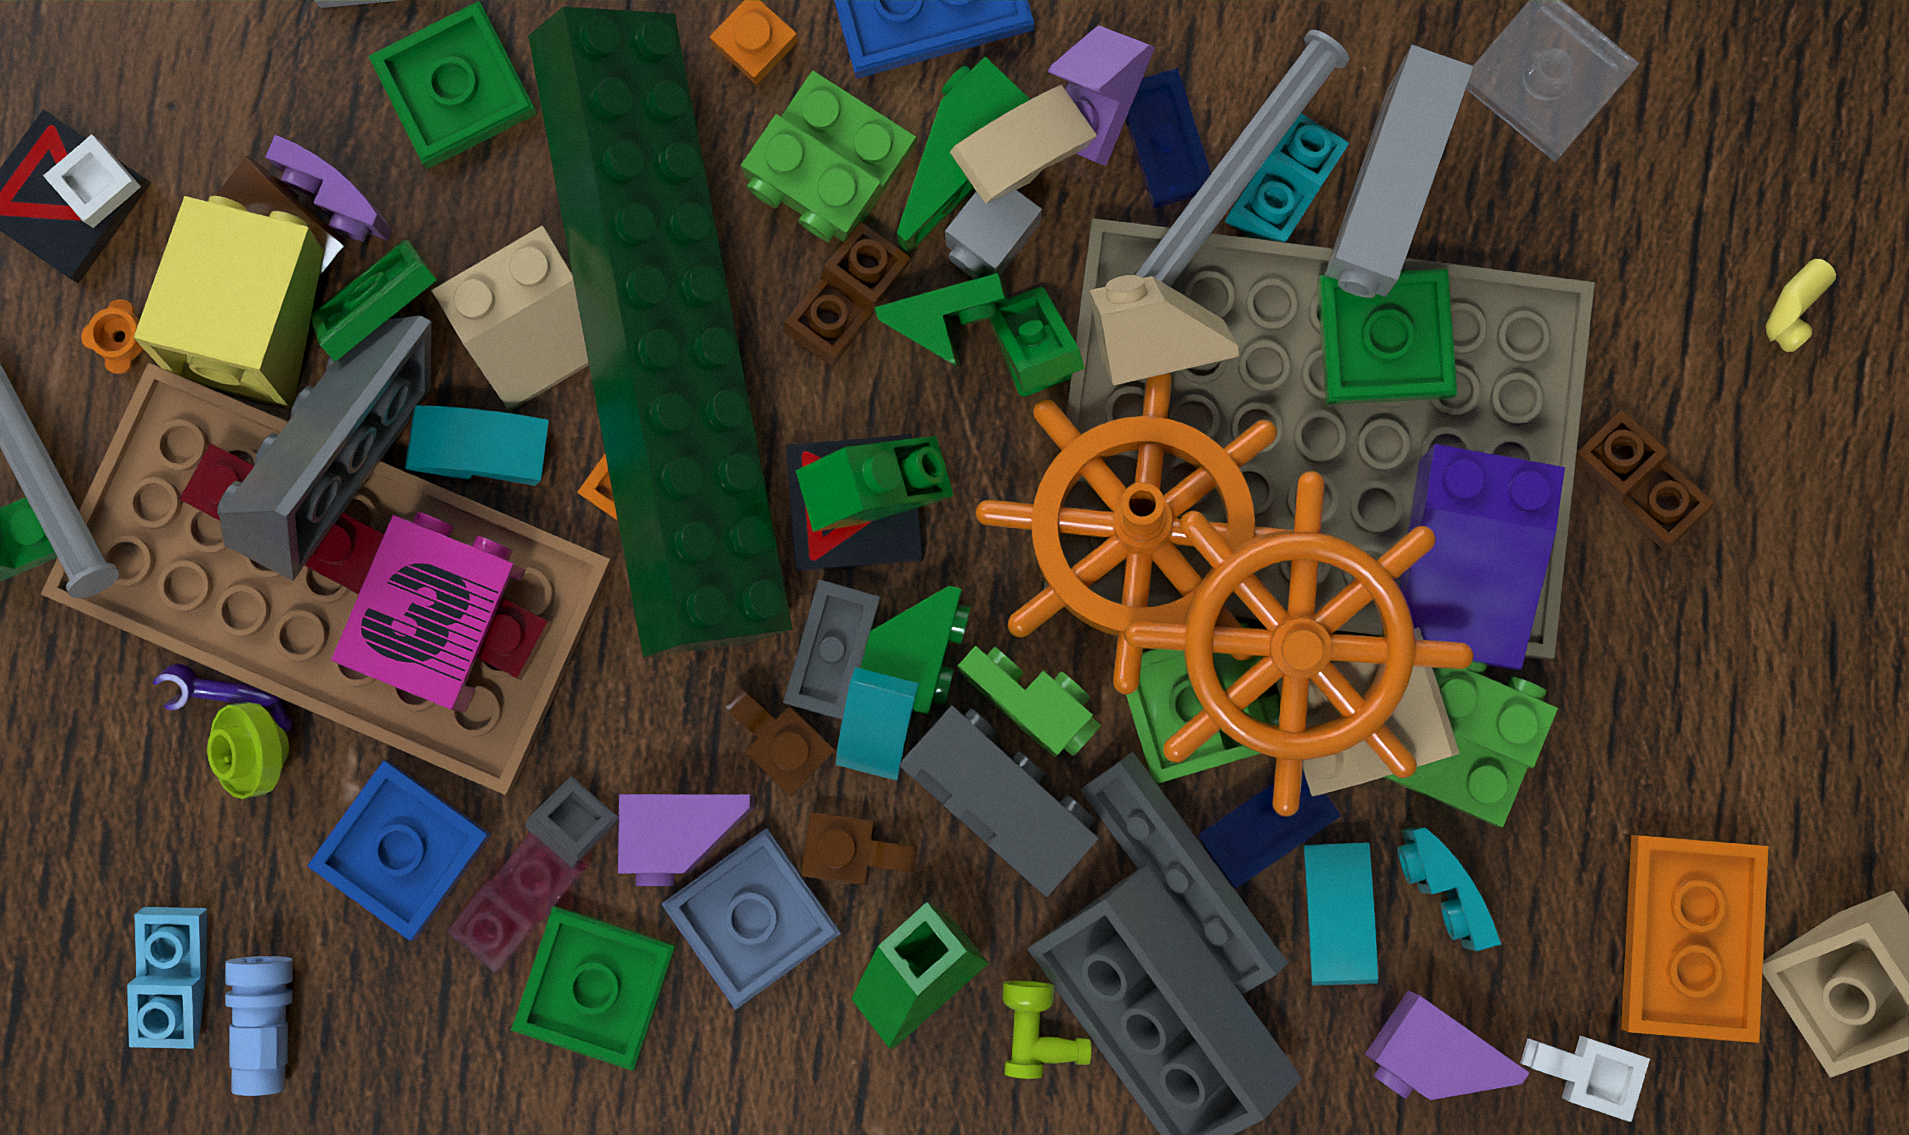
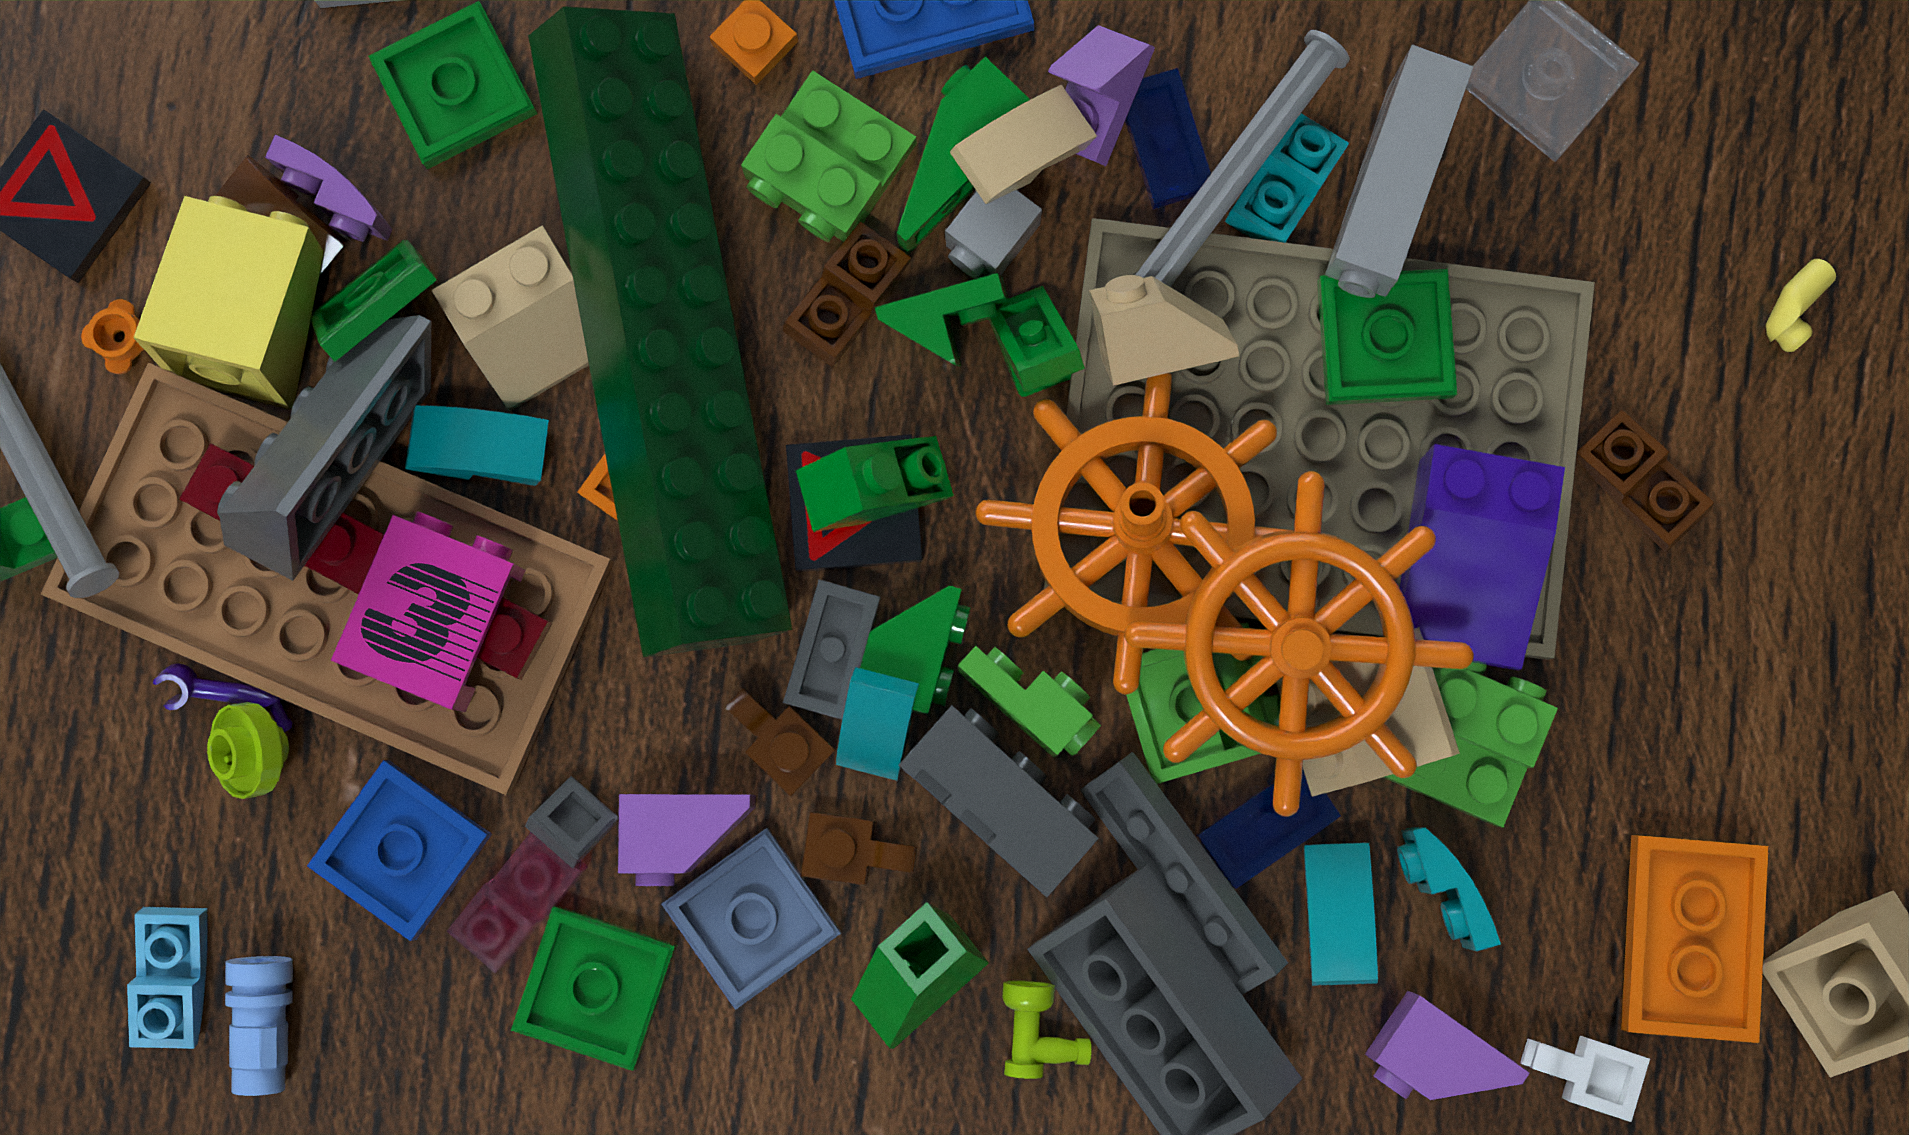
white plate [43,134,141,228] -> none

